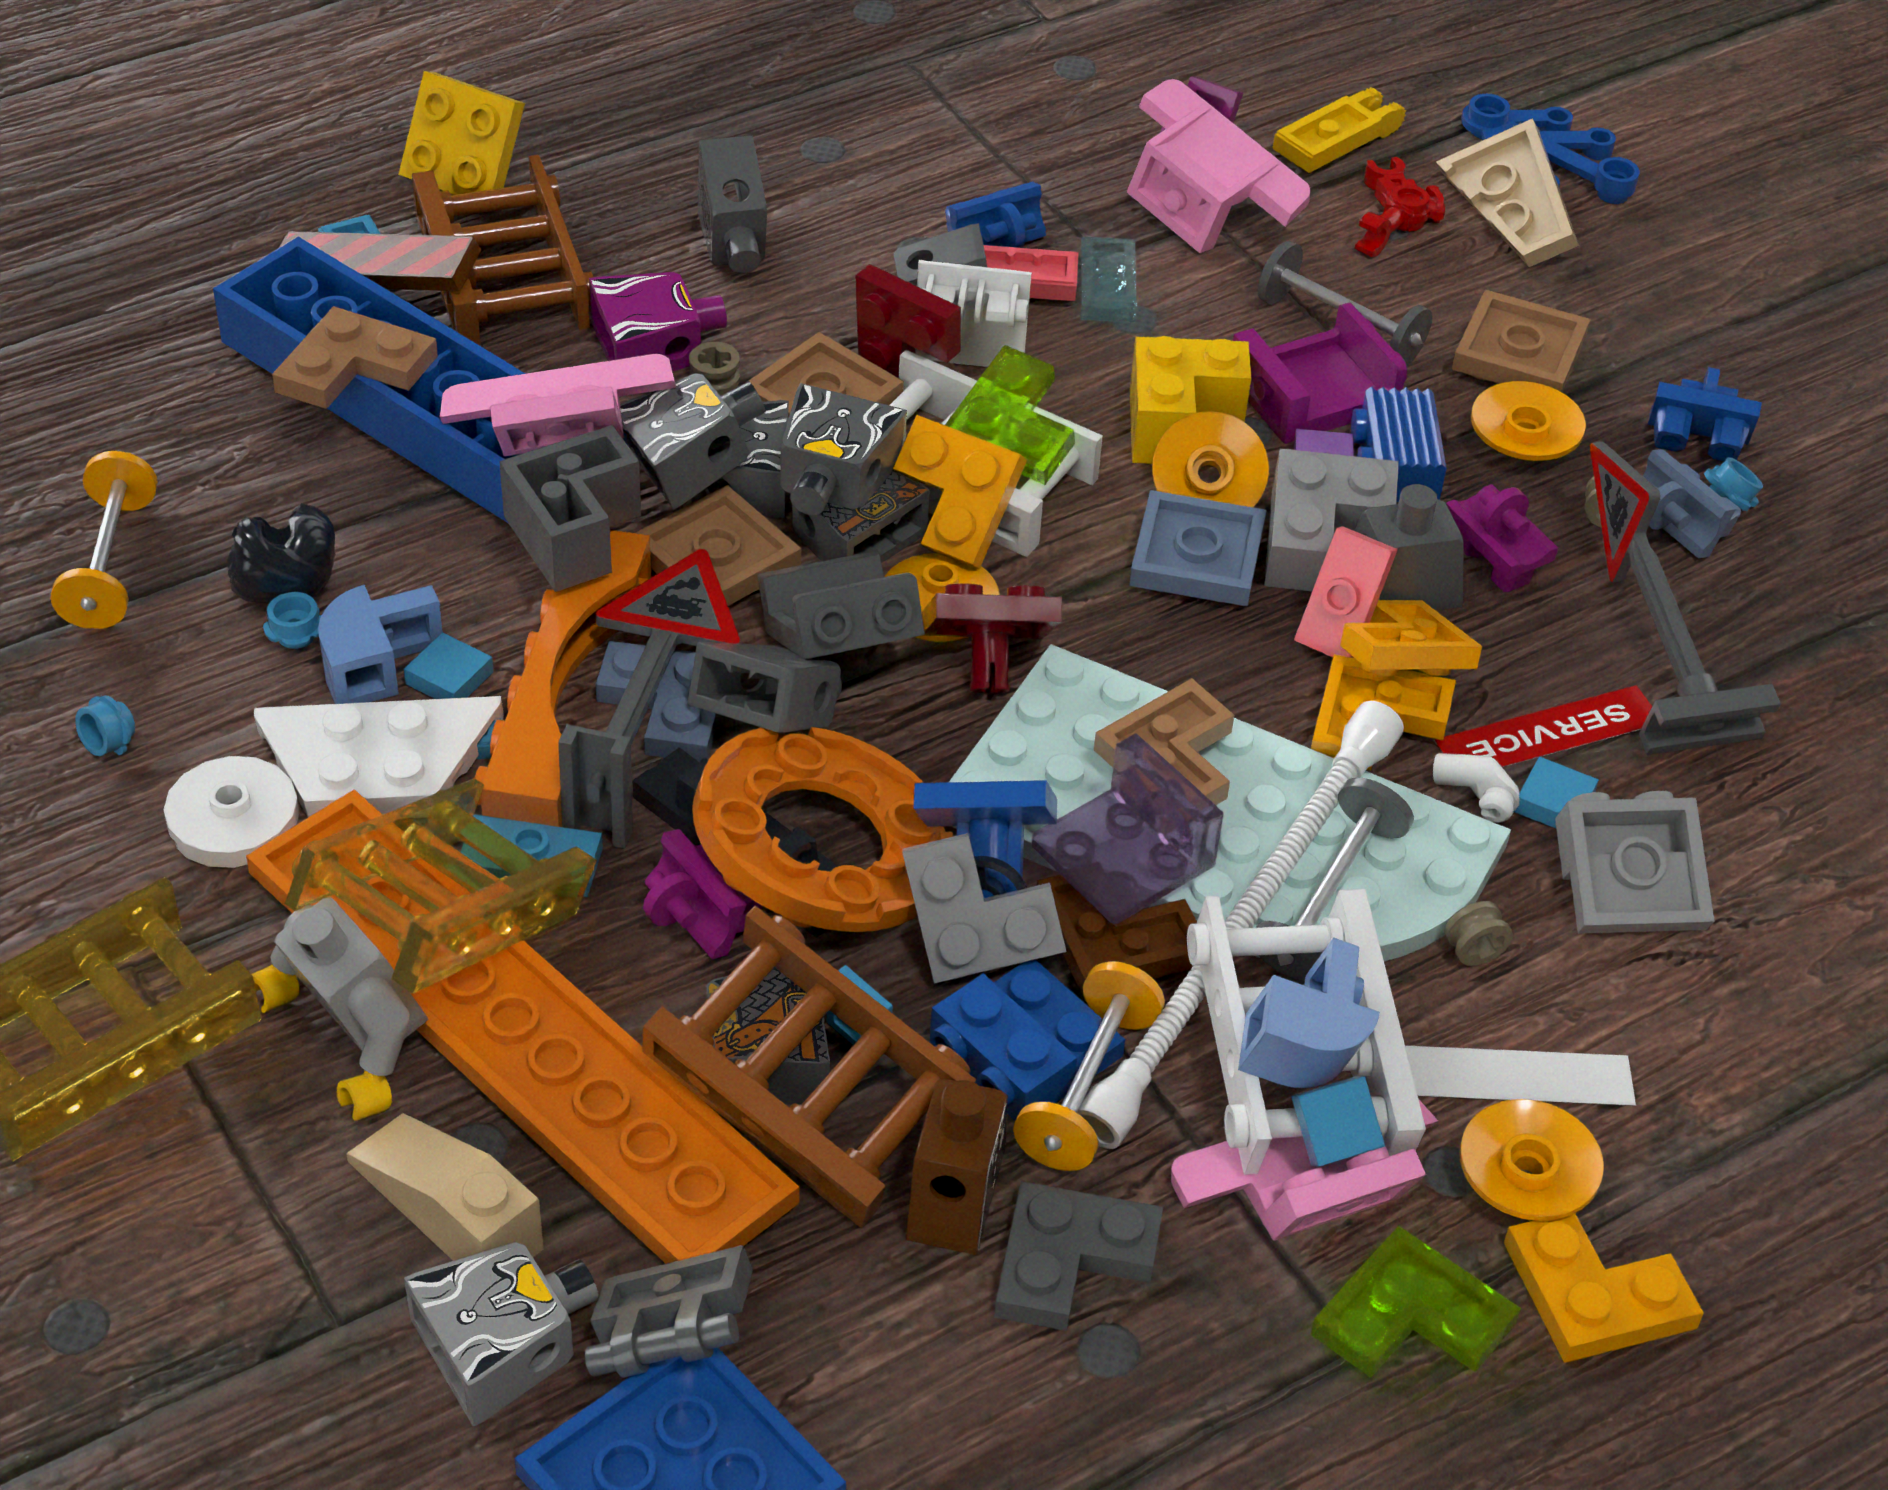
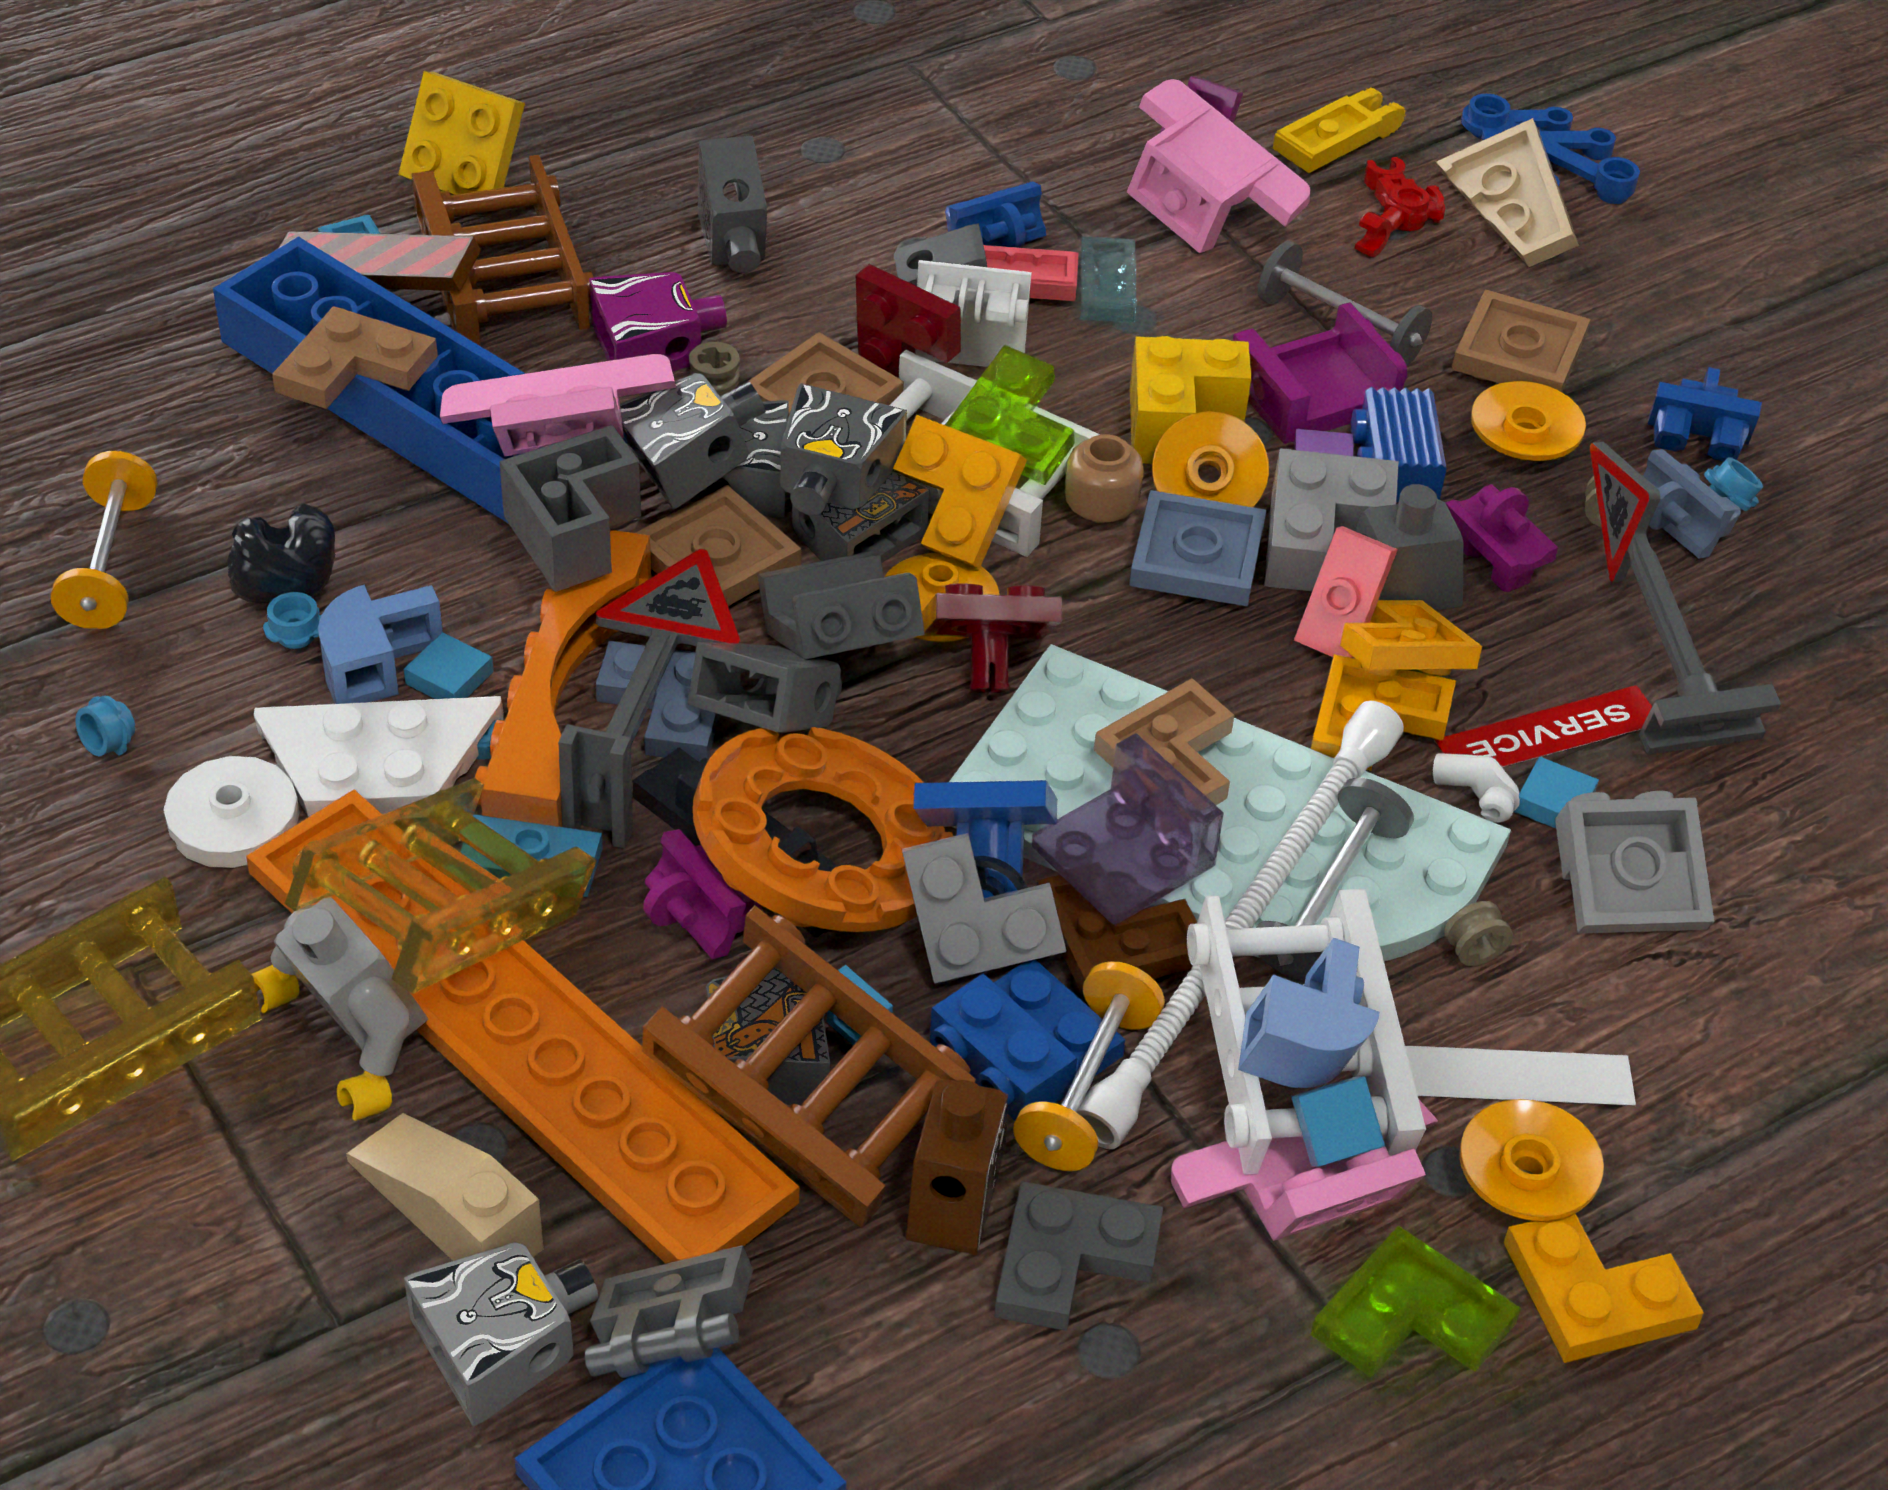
none -> medium nougat head [1065,434,1144,523]

